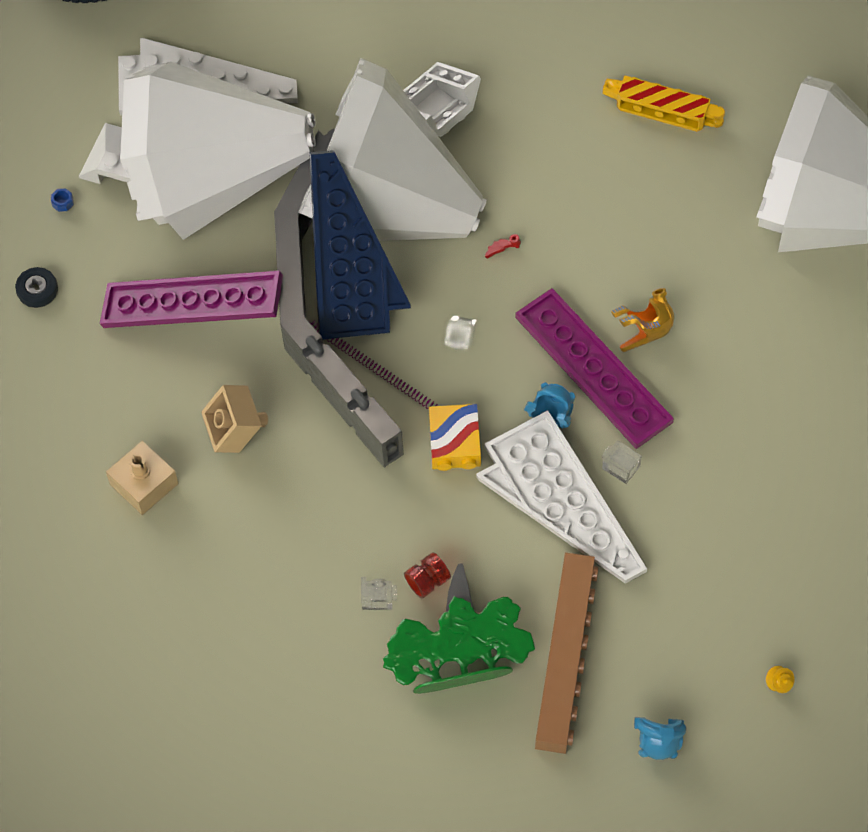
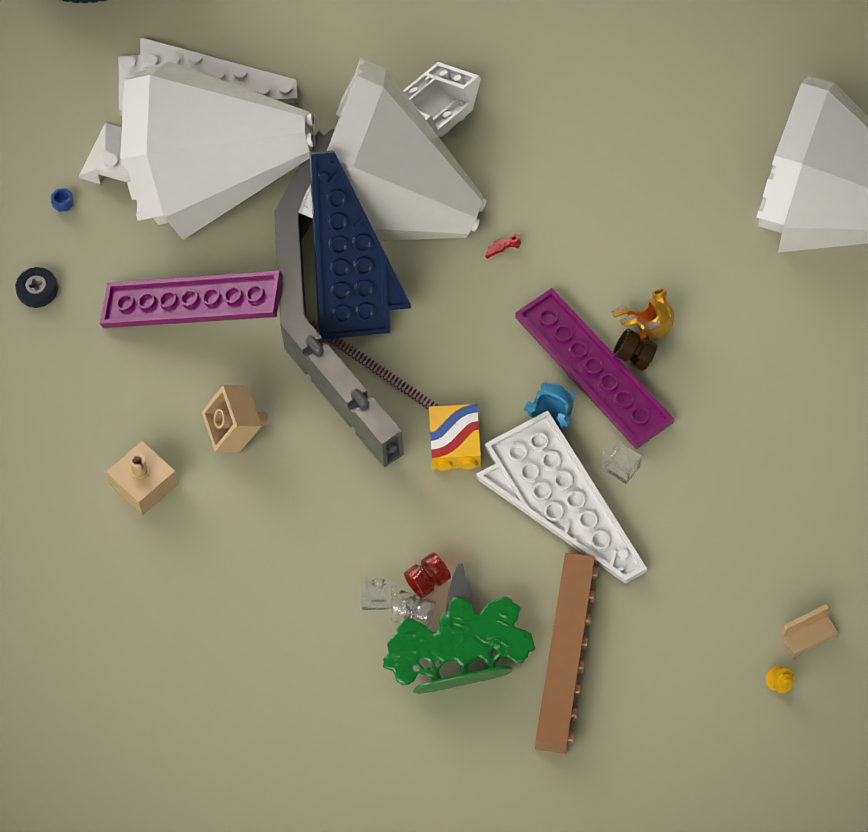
clear brick [444,316,477,350] -> none
yellow hinge [602,75,725,132] -> none
dark azure helmet [634,717,686,760] -> none
none -> clear wheel [391,590,435,629]
none -> dark brown wheel [613,328,658,371]
none -> tan panel [780,604,838,658]

